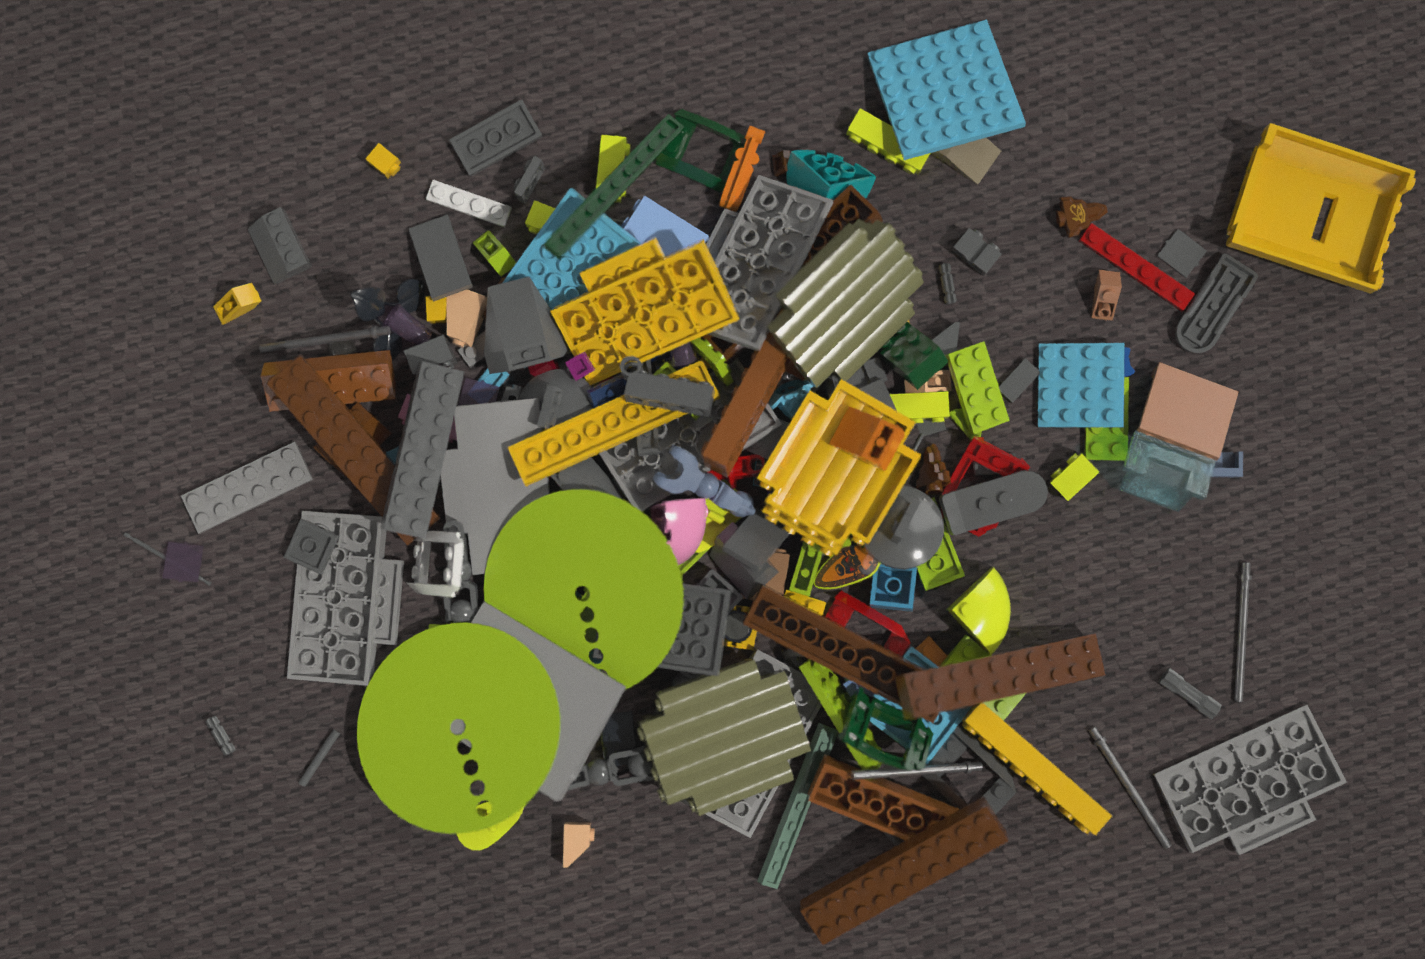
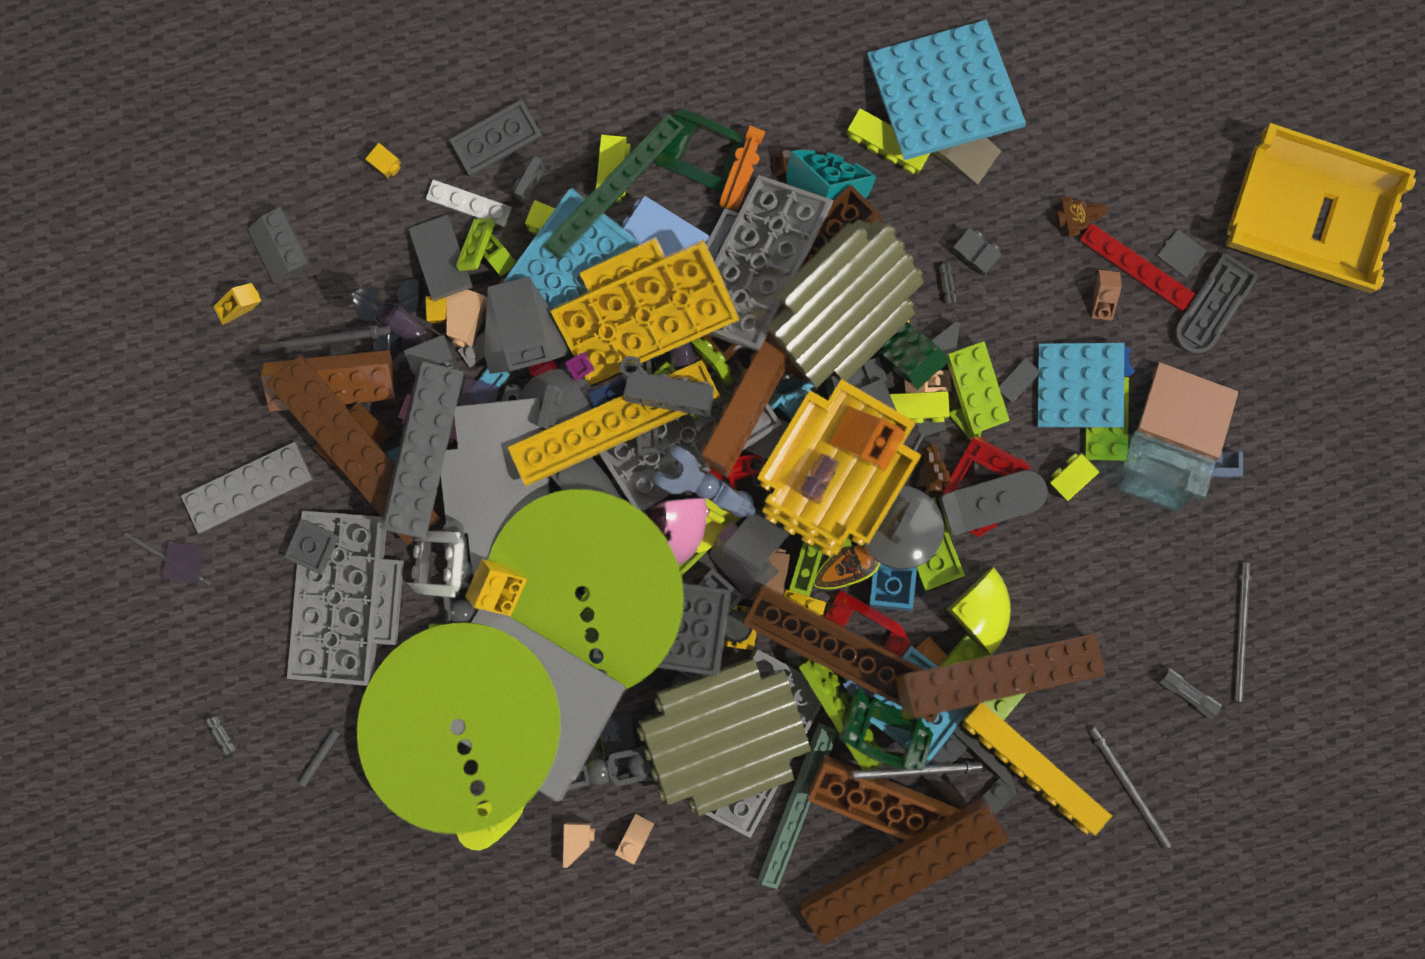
light grey slope [1153,705,1347,855] -> none
none -> lime plate [456,217,495,271]
none -> yellow slope [465,559,527,616]
none -> light nougat slope [615,814,654,864]
none -> plant [795,453,839,504]

